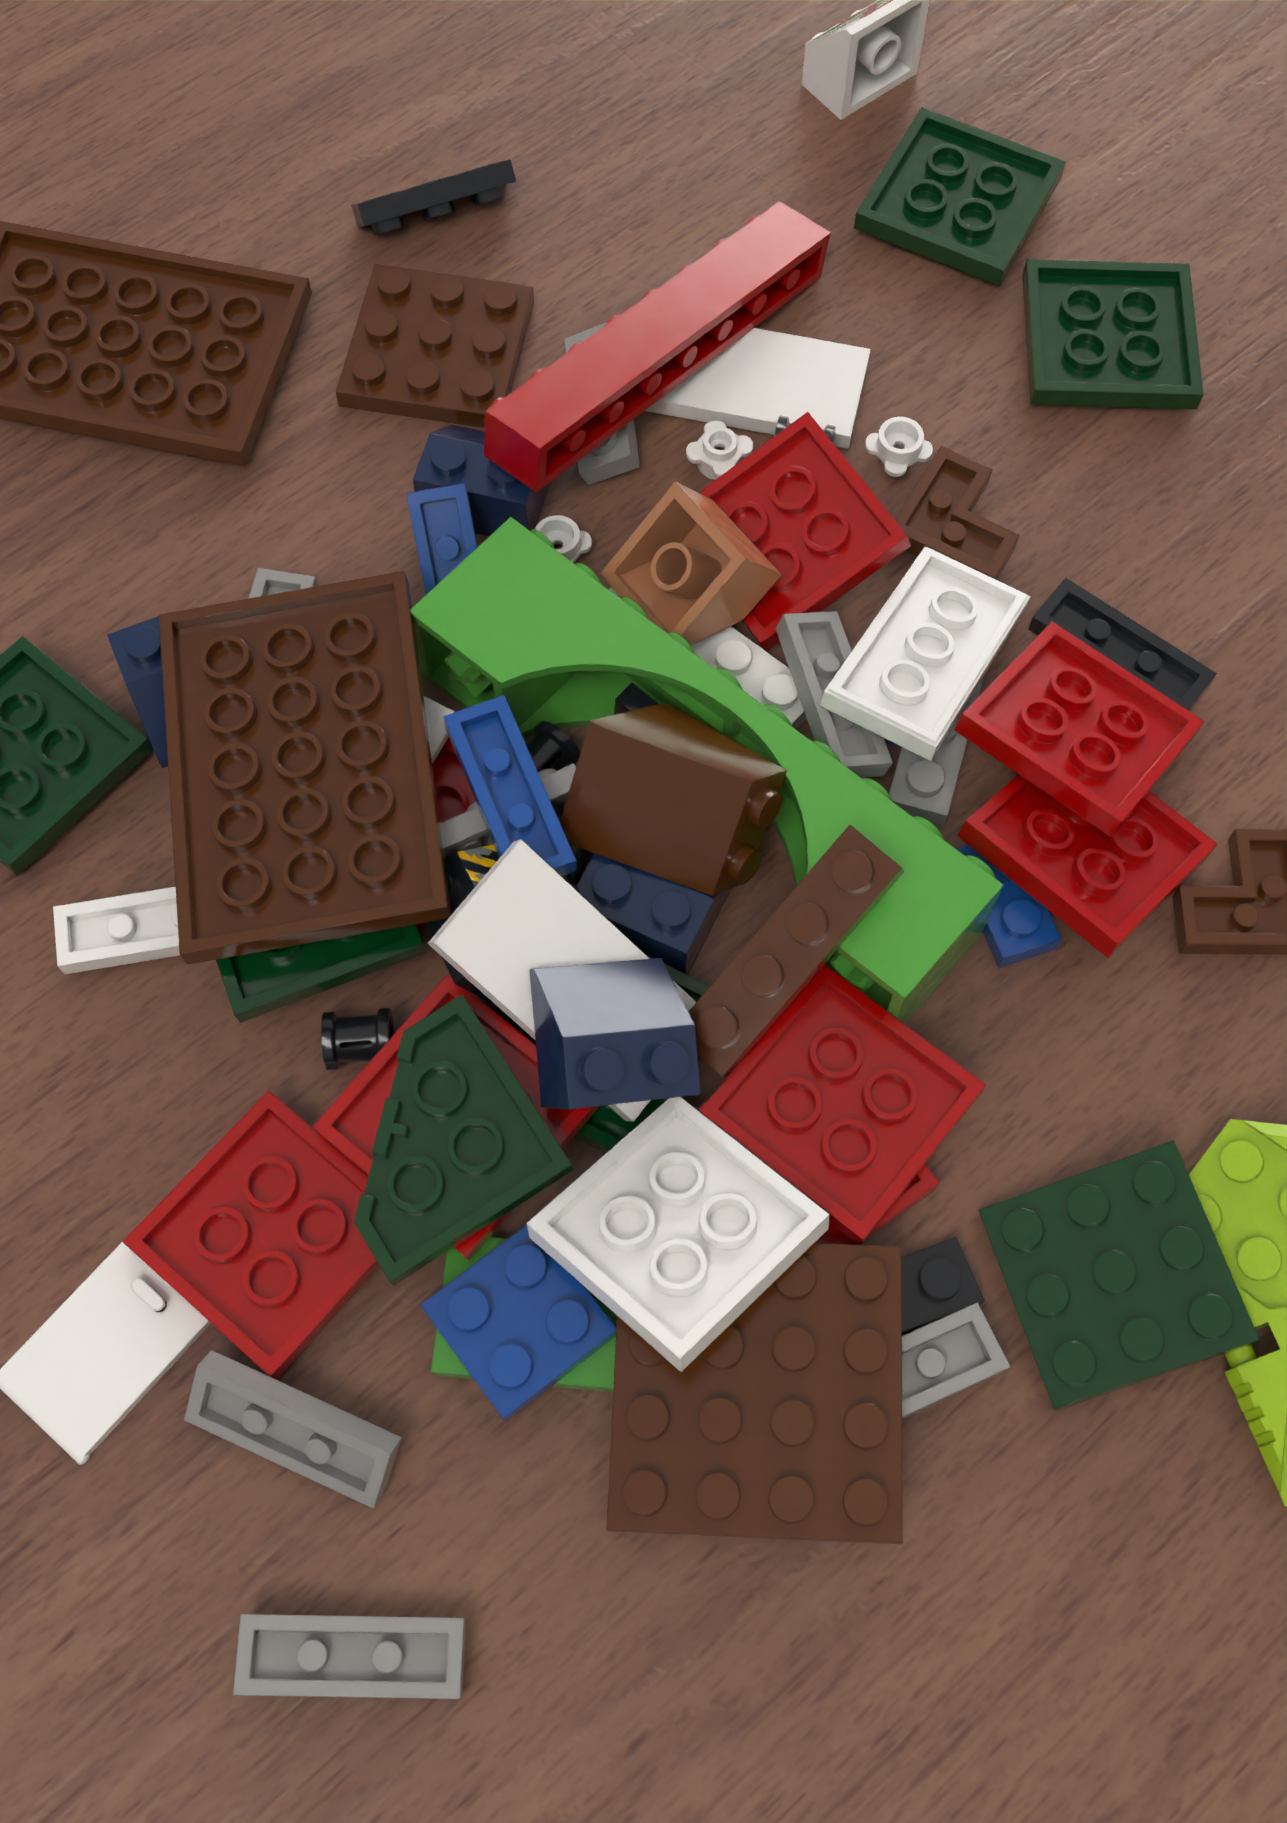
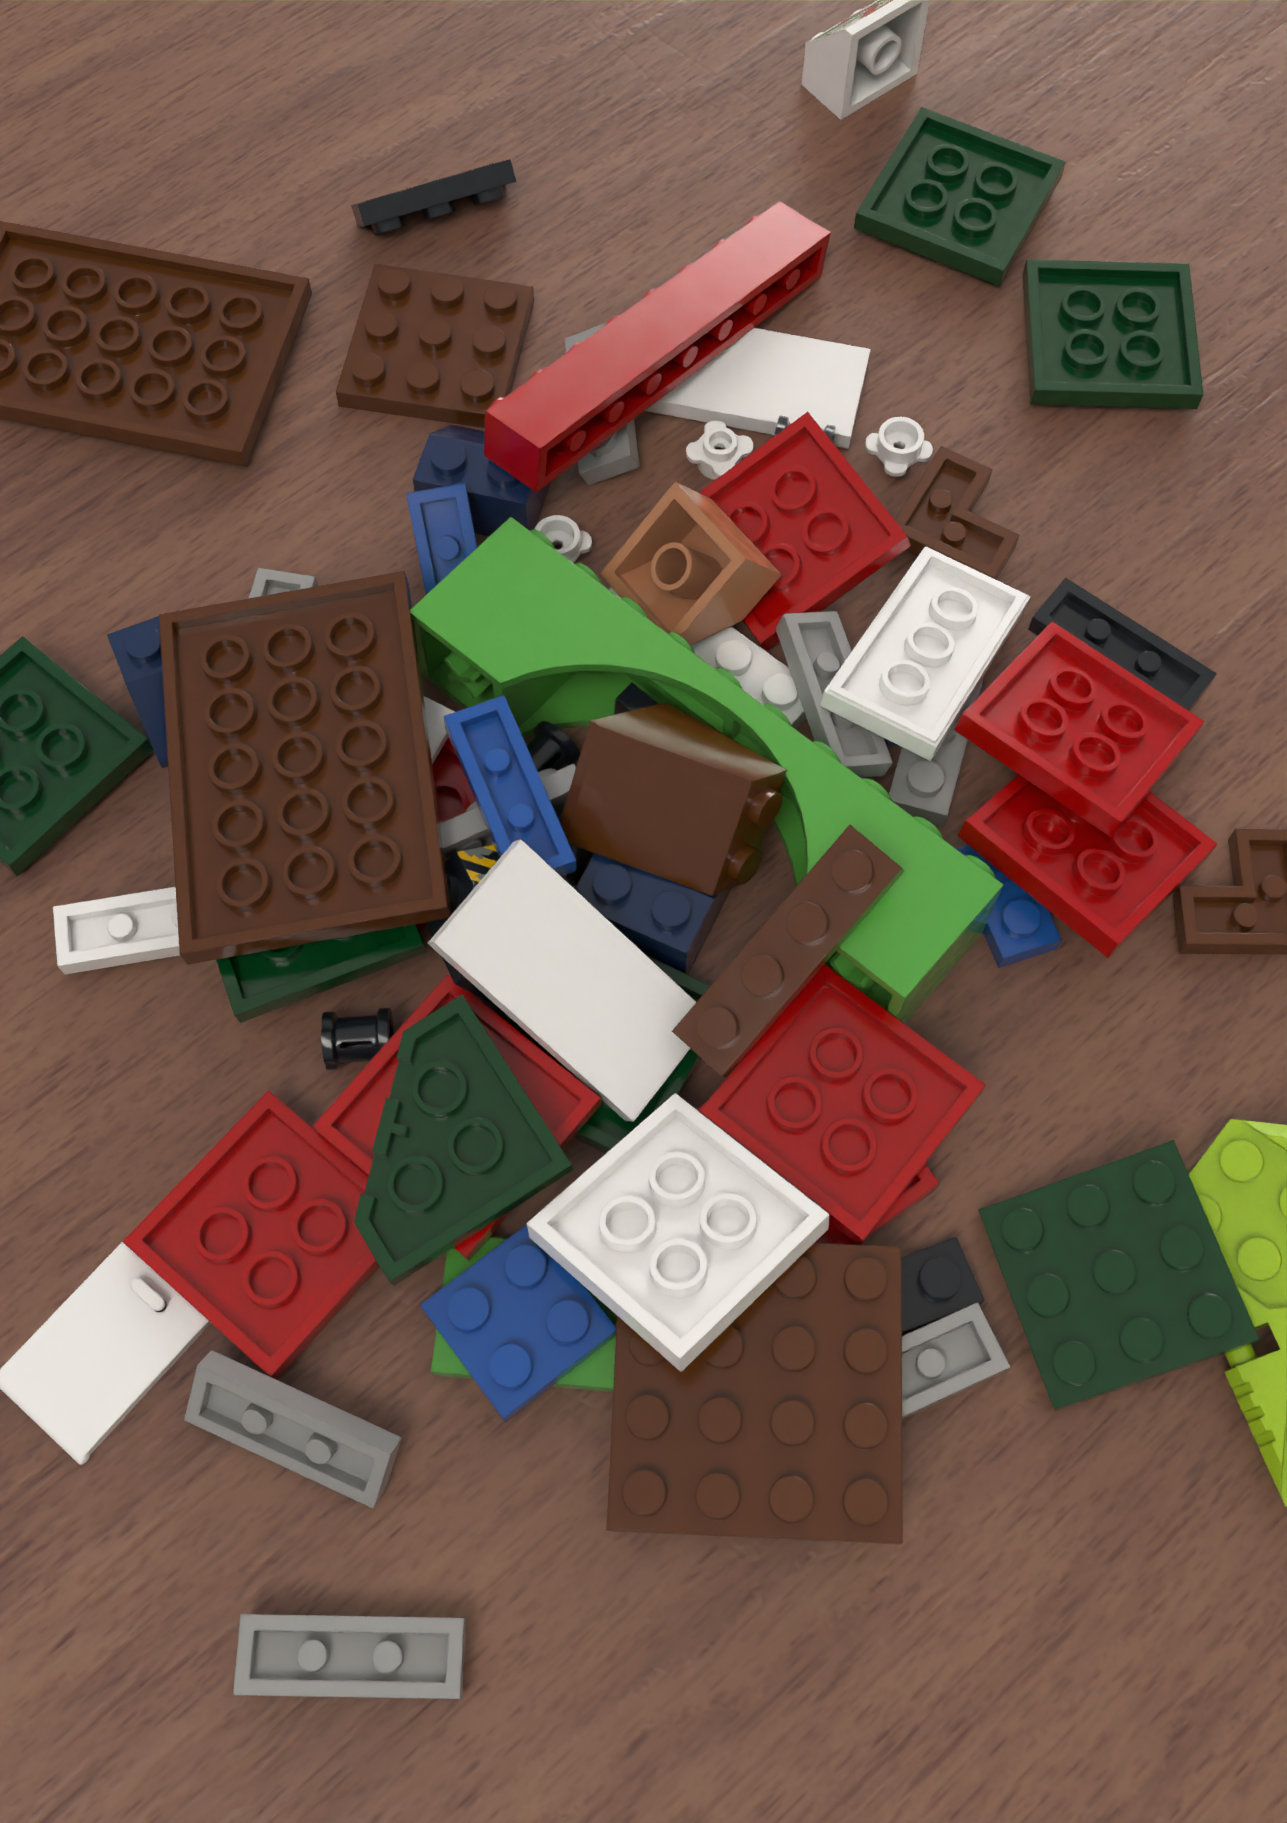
dark blue slope [529,958,701,1109] -> none

